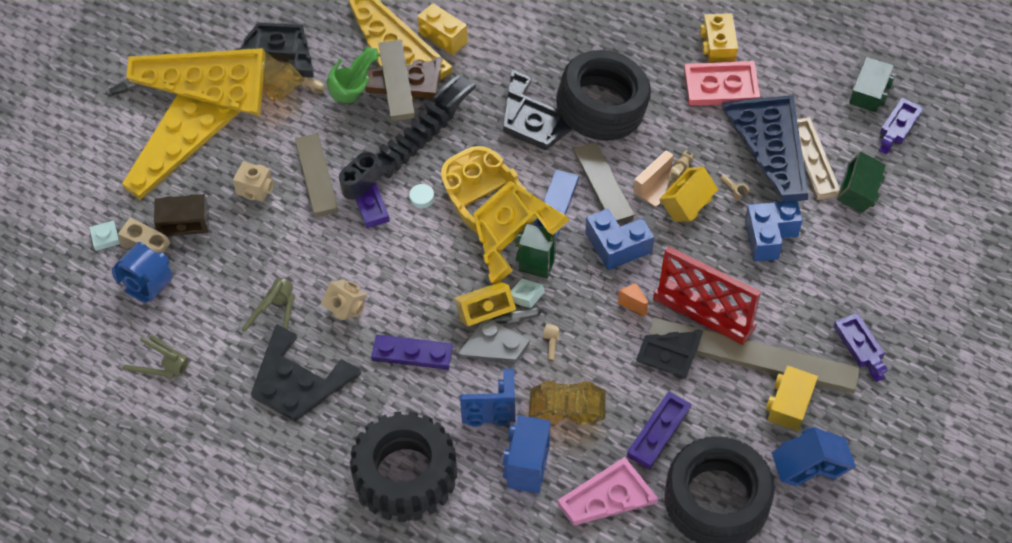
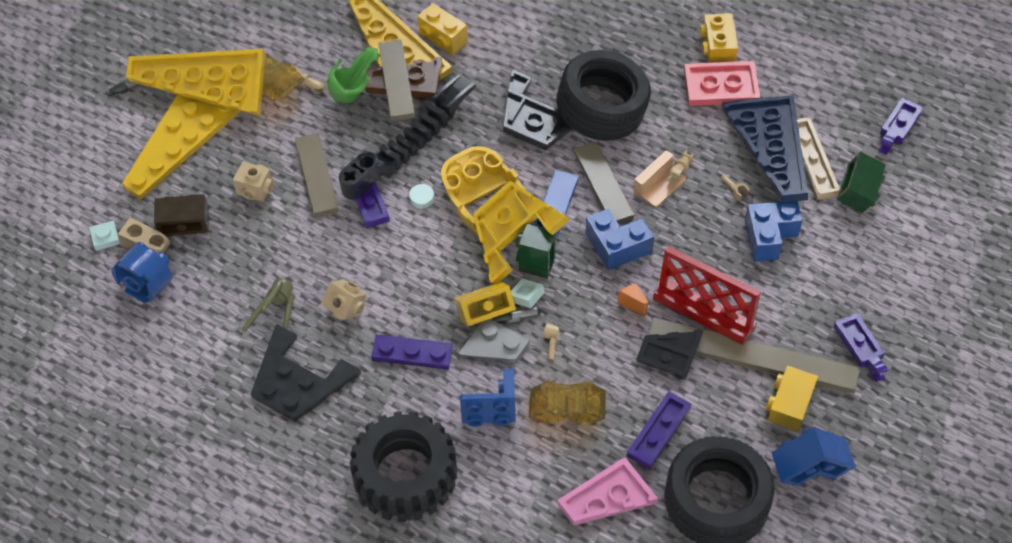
olive plant [123,335,189,379] -> none
black wing [235,22,314,78] -> none
blue brick [503,415,551,494] -> none
yellow brick [659,166,718,222] -> none
piece [849,57,895,113] -> none

